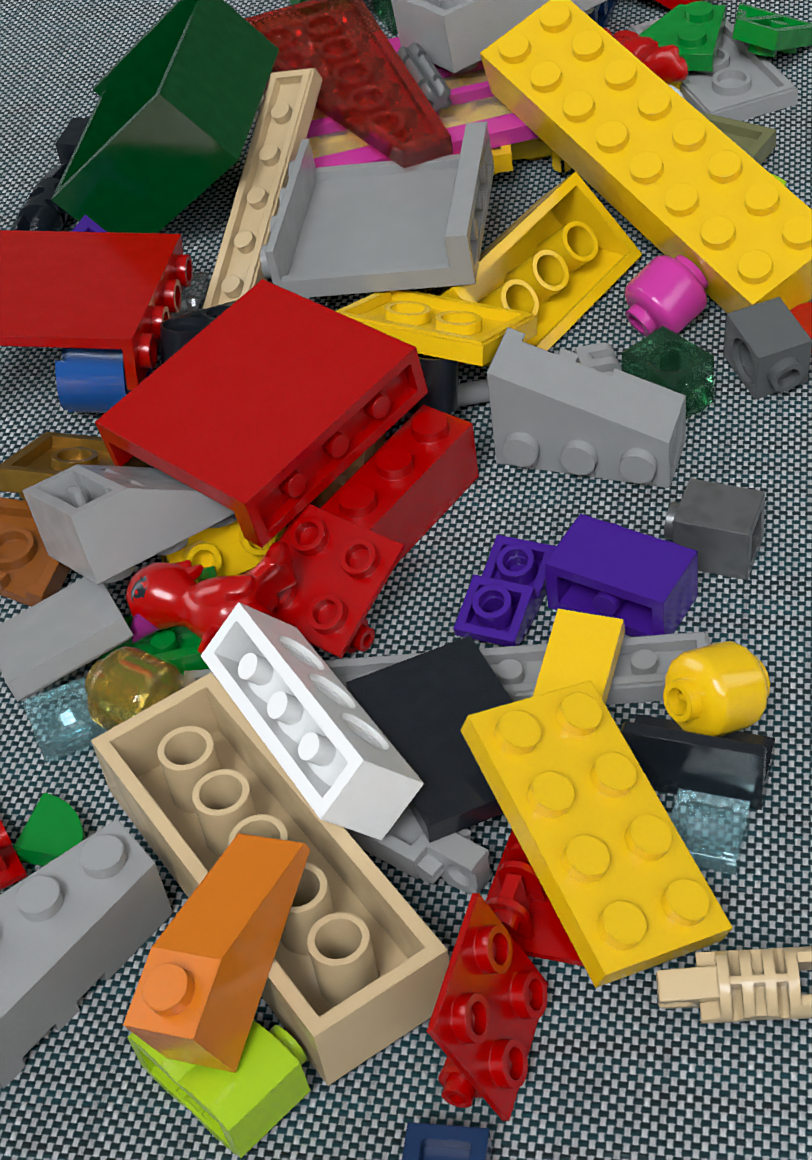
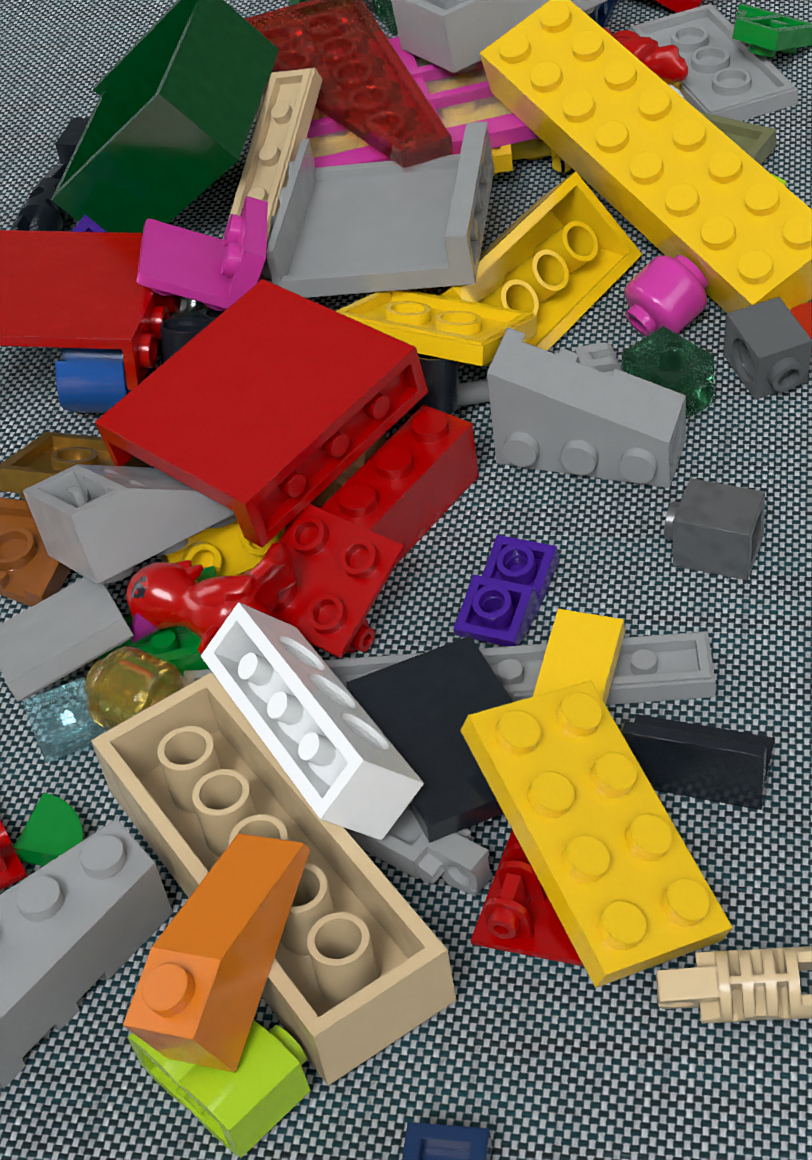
dark grey axle [397,42,452,113] -> none
red hinge [426,893,549,1121] -> none
dark purple brick [544,513,698,637] -> none
green wing [639,1,726,72] -> none
yellow head [663,641,770,737] -> none
clear light blue tile [671,788,751,875] -> none
none -> dark pink bracket [136,196,268,311]

